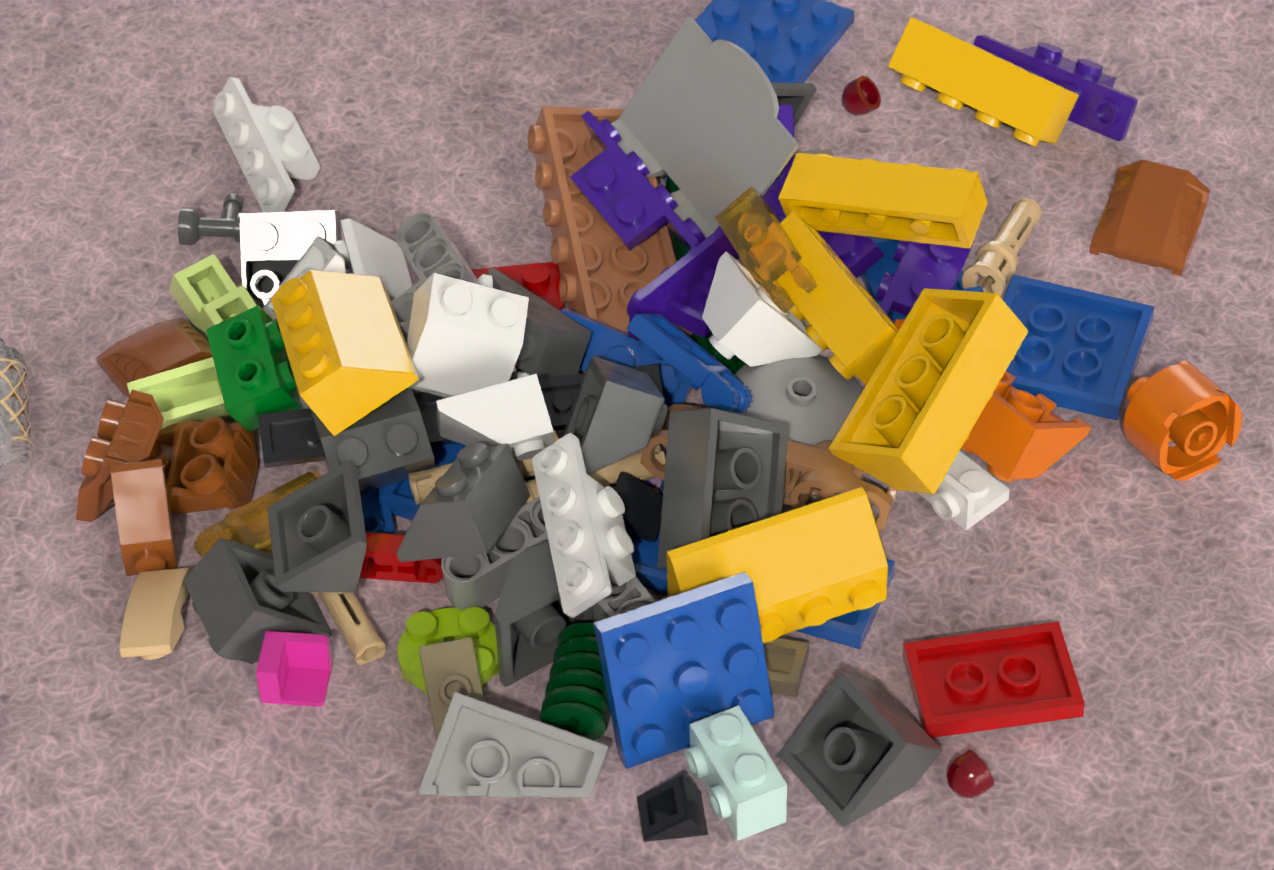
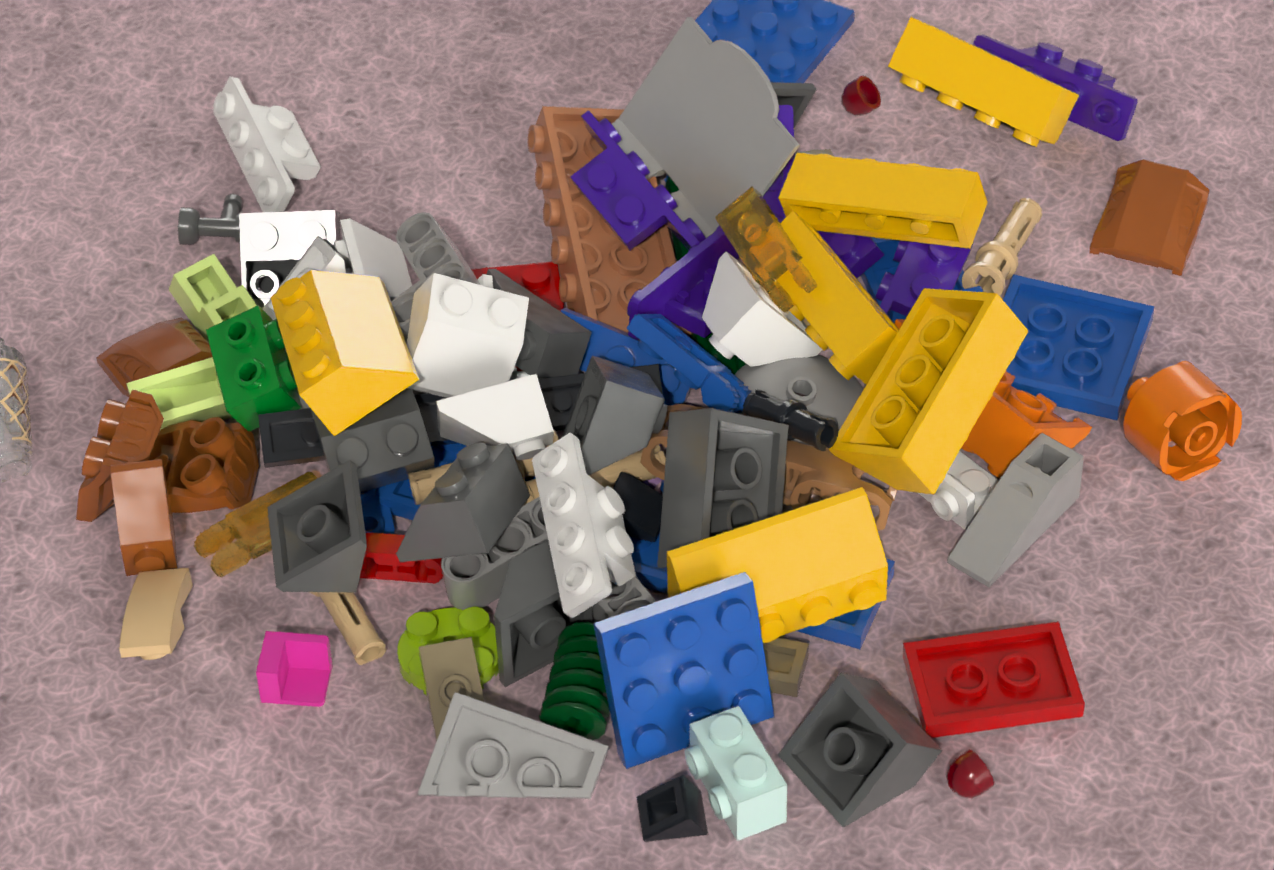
dark grey slope [183,537,332,664] -> none
none -> black pin [743,389,839,451]
none -> light grey slope [947,433,1084,587]

